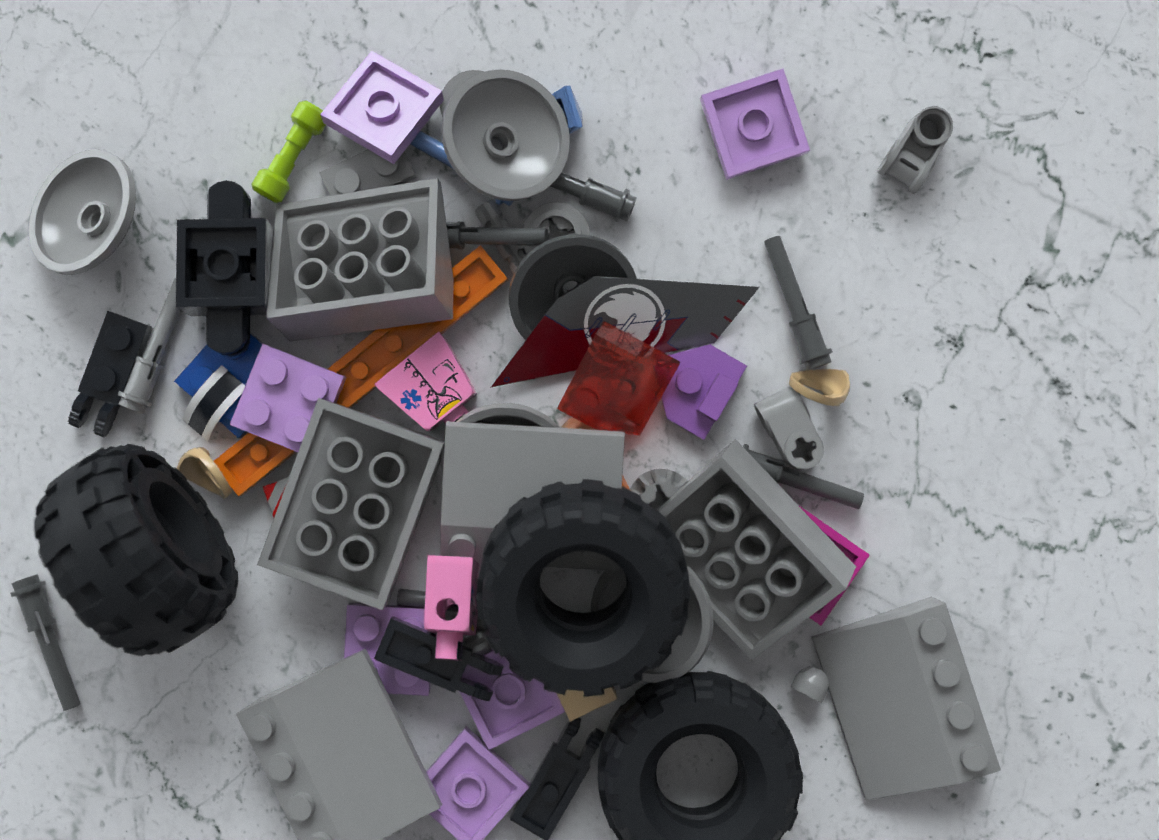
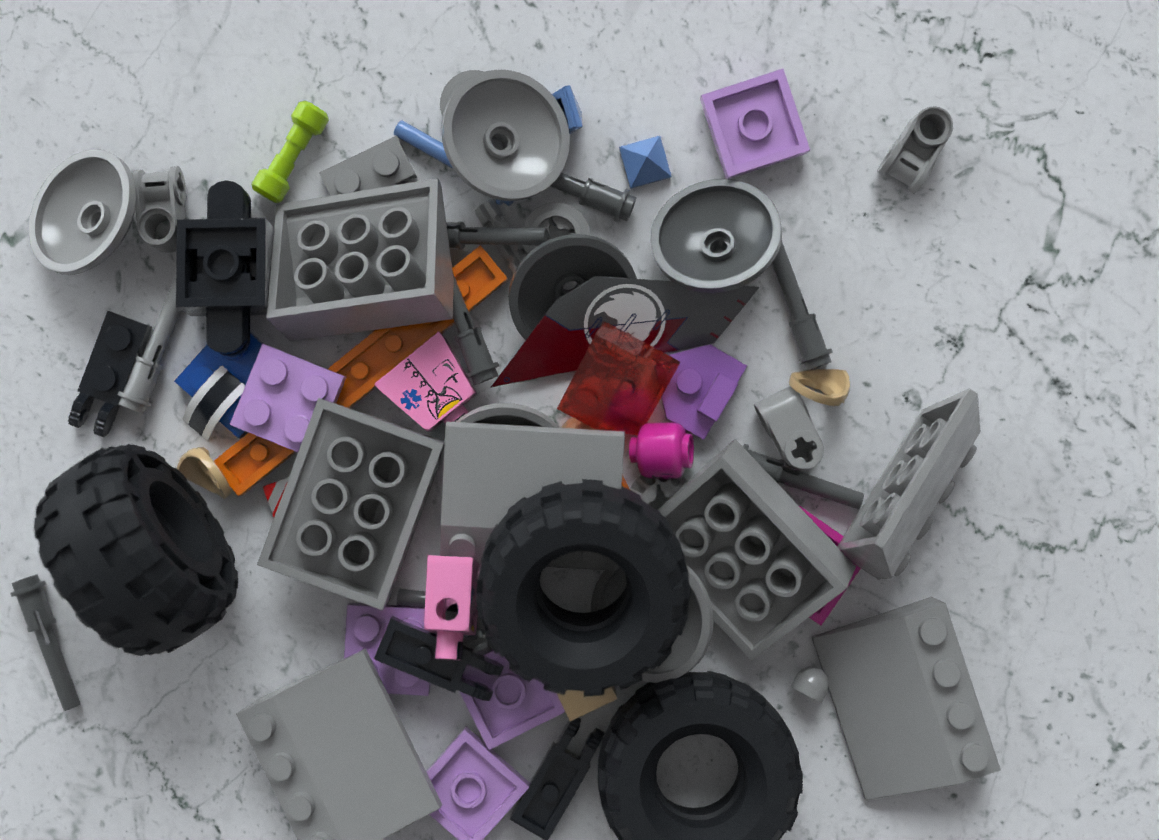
plate [320,51,444,164] -> none
none -> light grey piece [132,166,186,253]
none -> dark grey pin [453,274,499,385]
none -> medium blue slope [619,136,672,189]
none -> dark pink head [629,422,694,479]
none -> dark grey dish [650,179,782,293]
none -> light grey slope [837,389,981,580]

